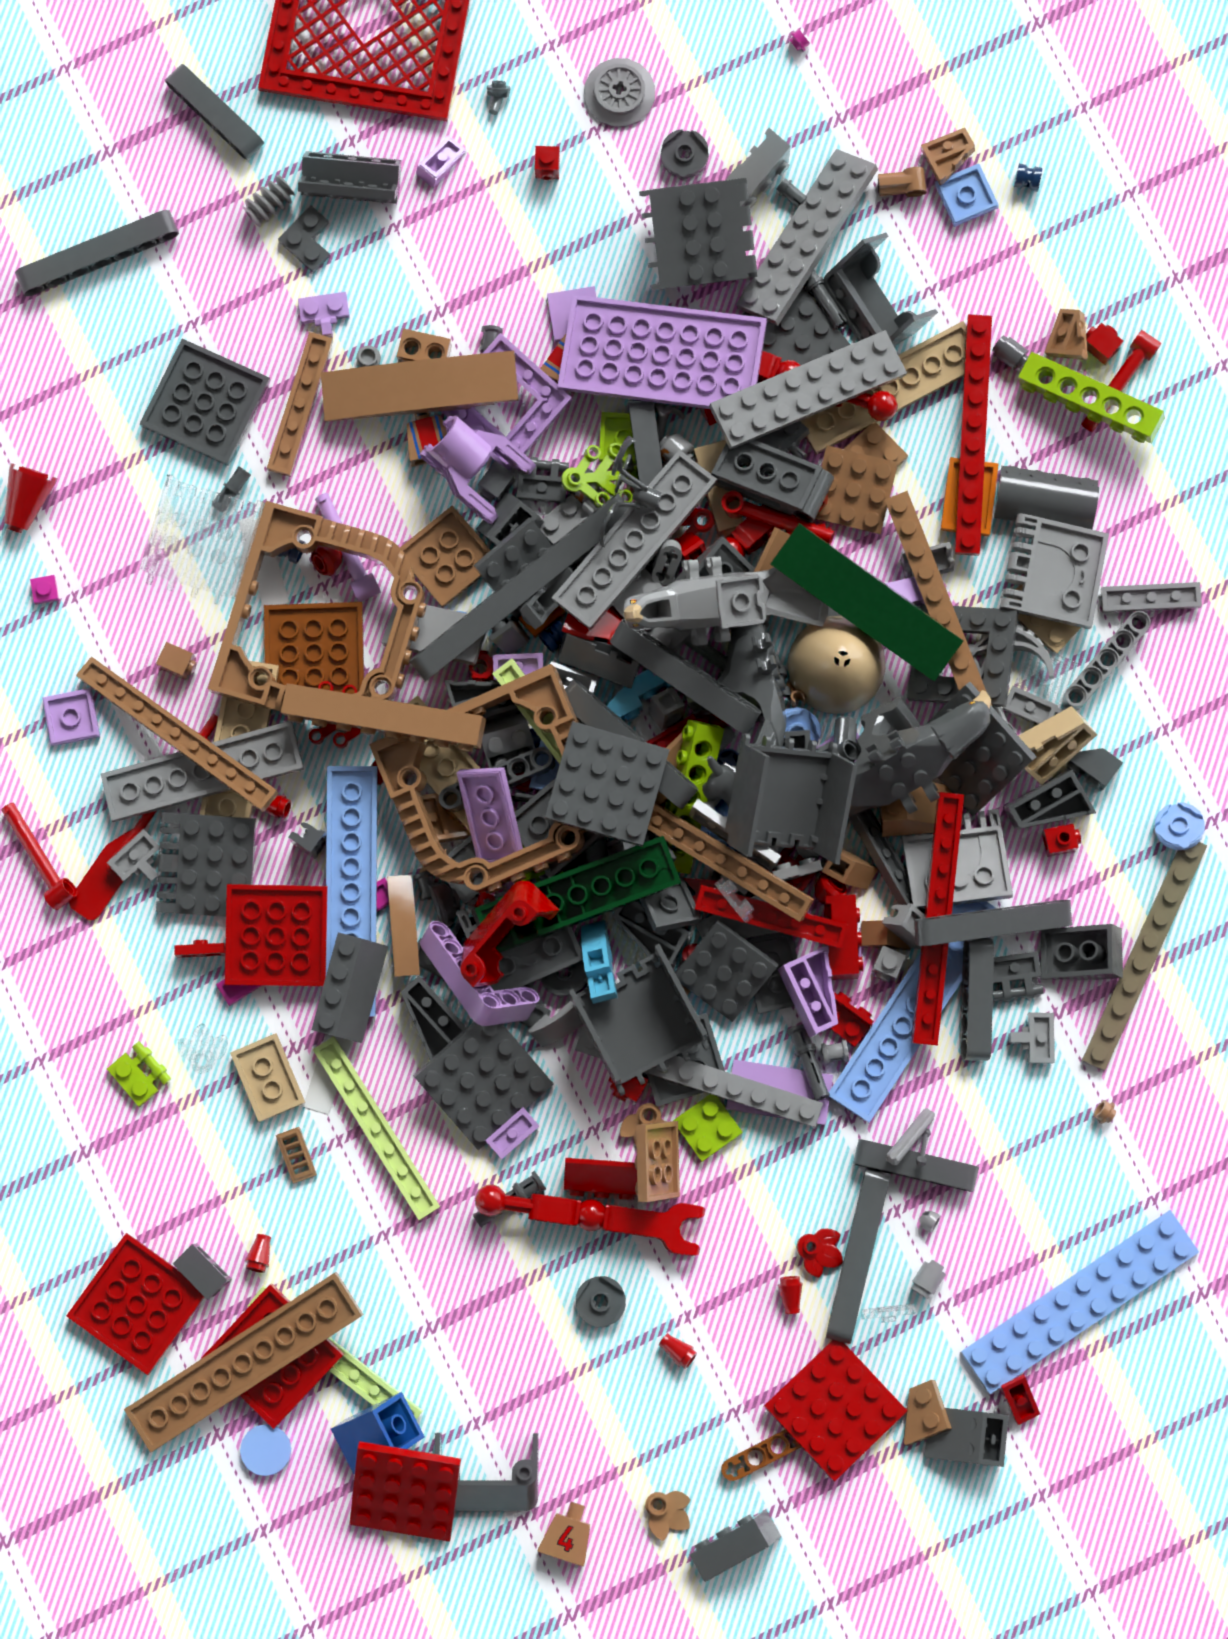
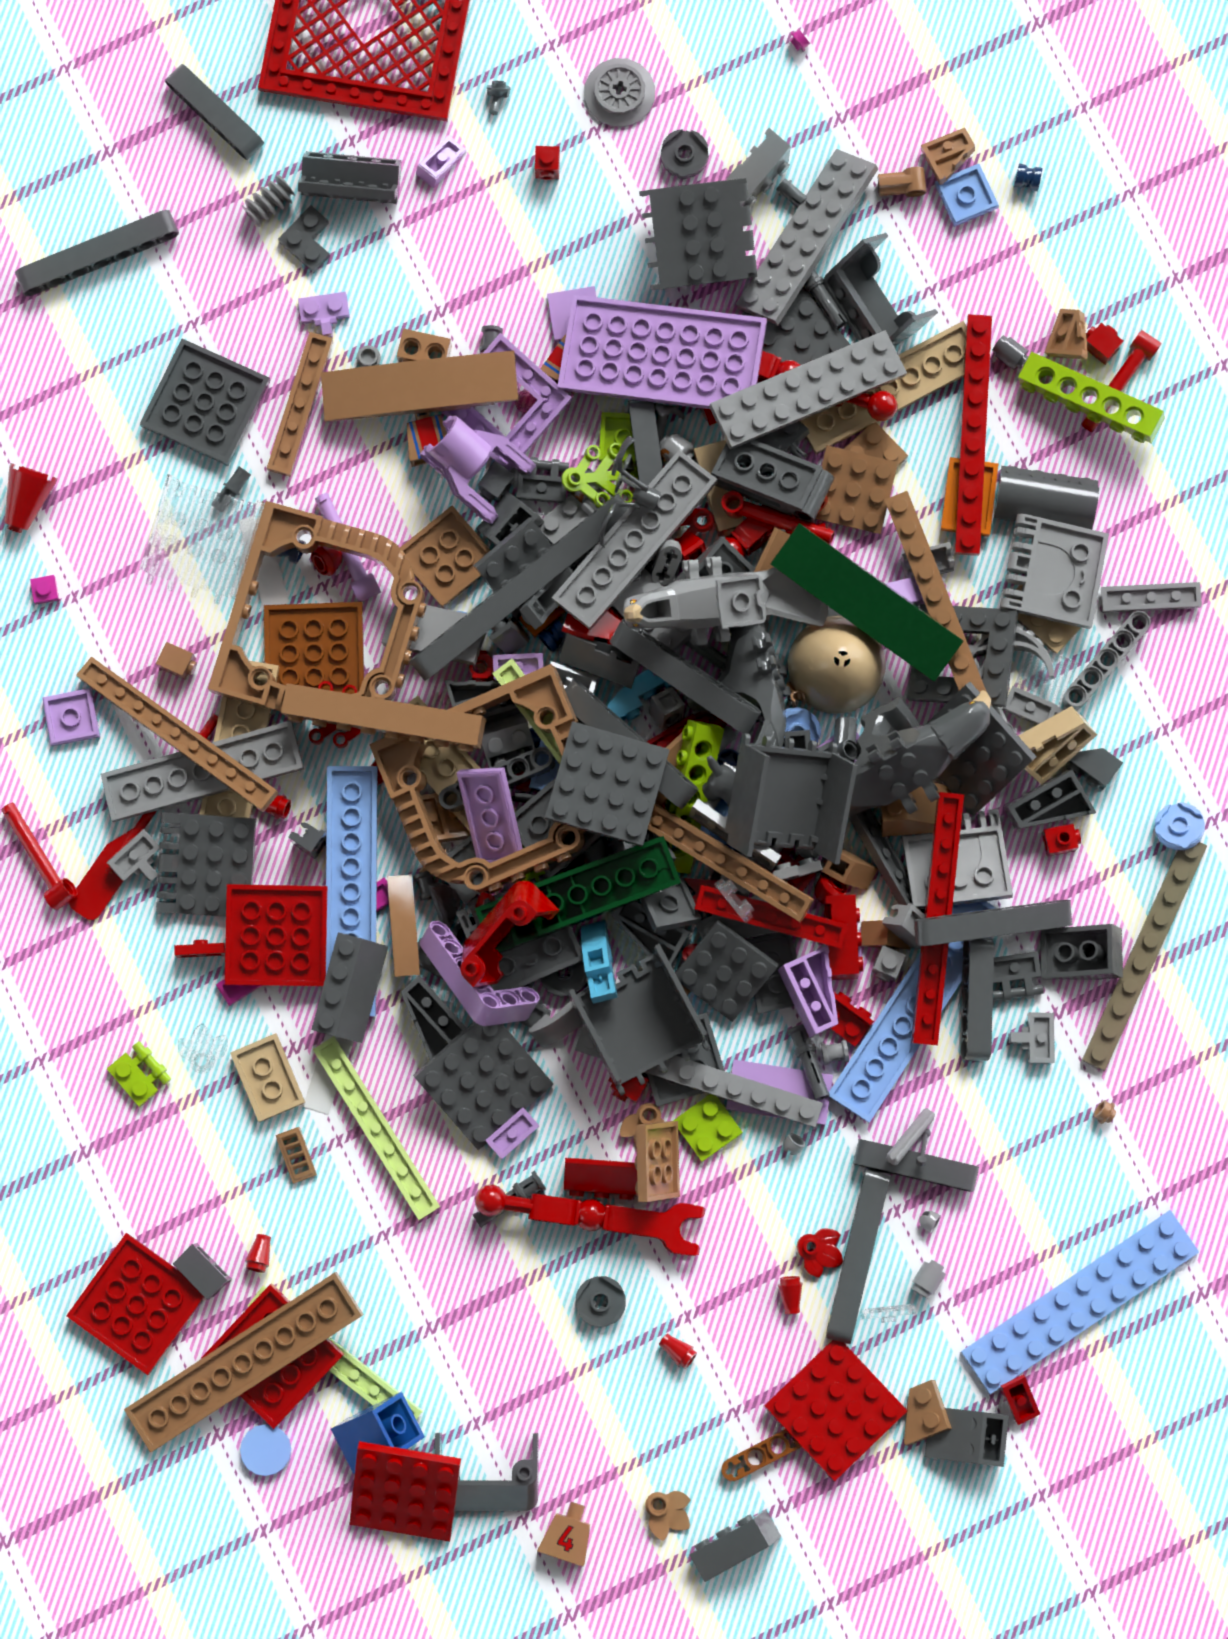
none -> clear pink plate [515,390,537,414]
none -> light grey hinge [783,1133,806,1155]

